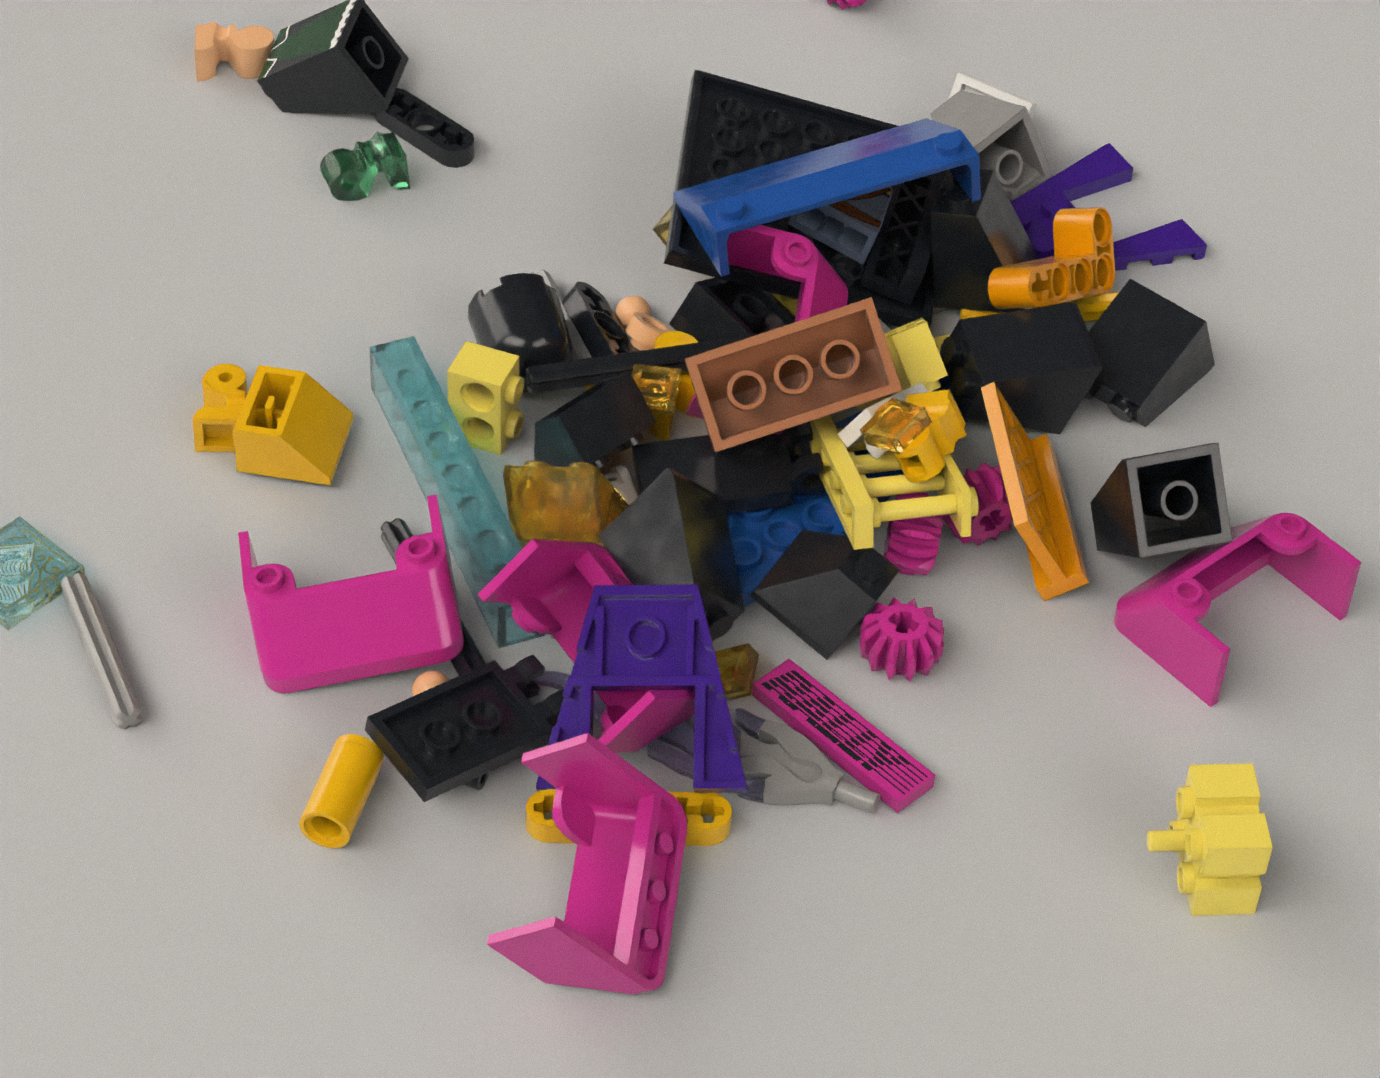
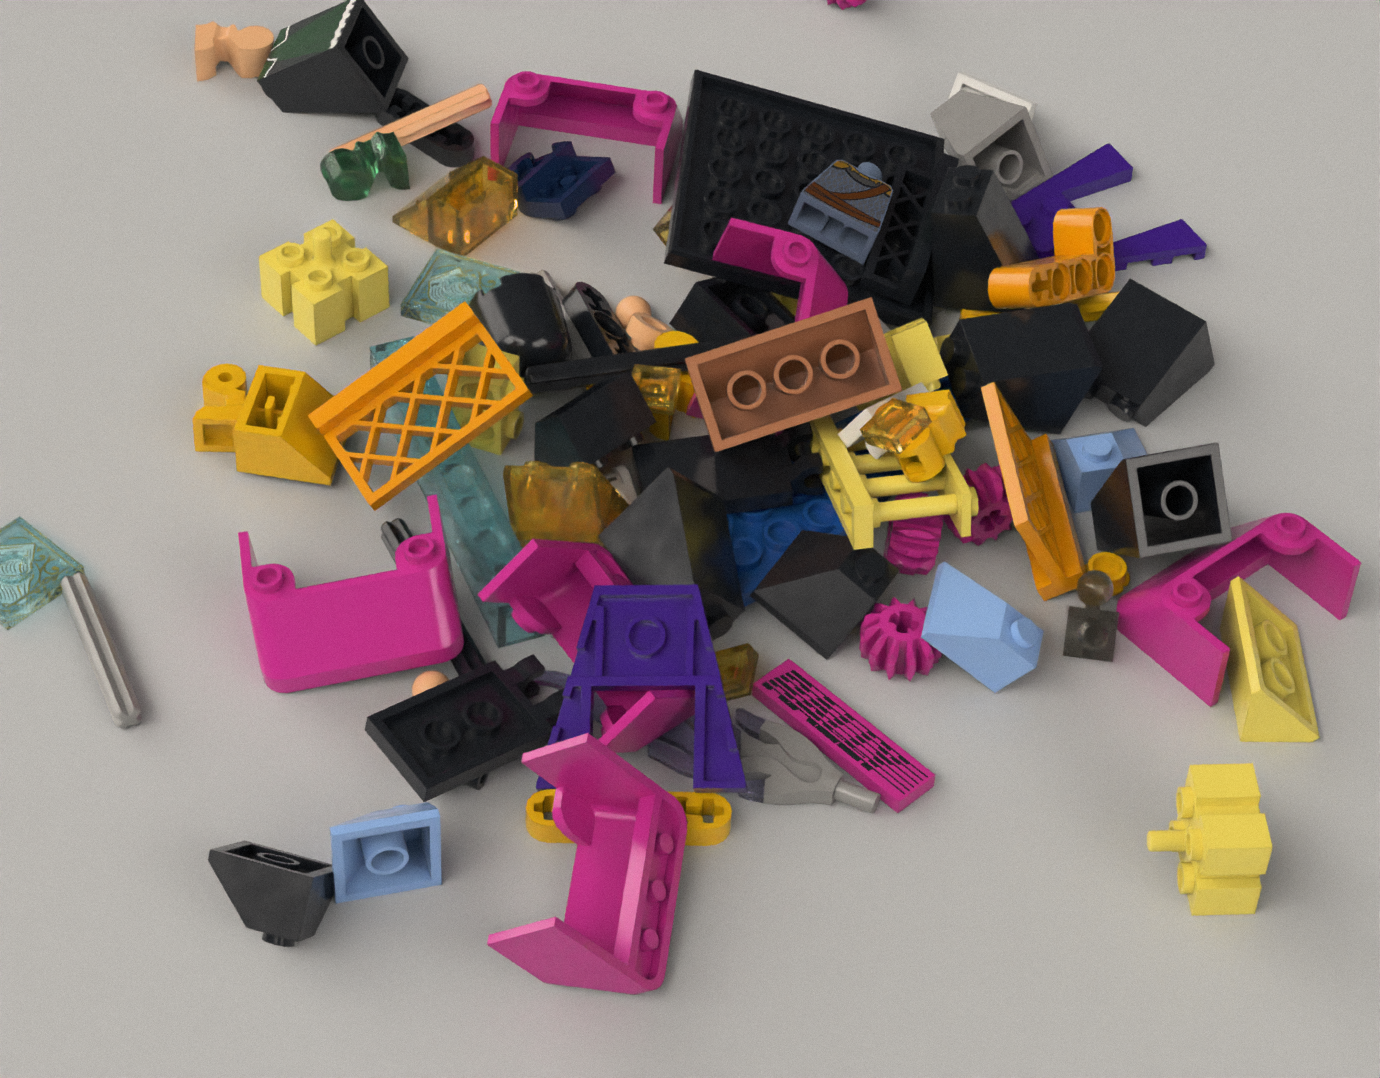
yellow pin [299,734,384,848] -> none
blue slope [673,118,981,277] -> none
none -> black slope [208,840,334,947]
none -> light yellow brick [259,219,389,345]
none -> light orange fence [308,301,534,511]
none -> light nougat axle [328,84,492,174]
none -> light blue slope [330,802,442,904]
none -> clear yellow slope [392,156,518,260]
none -> clear light blue tile [400,249,520,325]
none -> dark pink windscreen [490,71,683,204]
none -> dark blue slope [505,141,616,221]
none -> light blue slope [921,561,1044,693]
none -> light blue slope [1051,428,1147,513]
none -> clear smoke piece [1062,570,1119,662]
none -> yellow plate [1084,552,1130,597]
none -> light yellow slope [1220,576,1320,742]

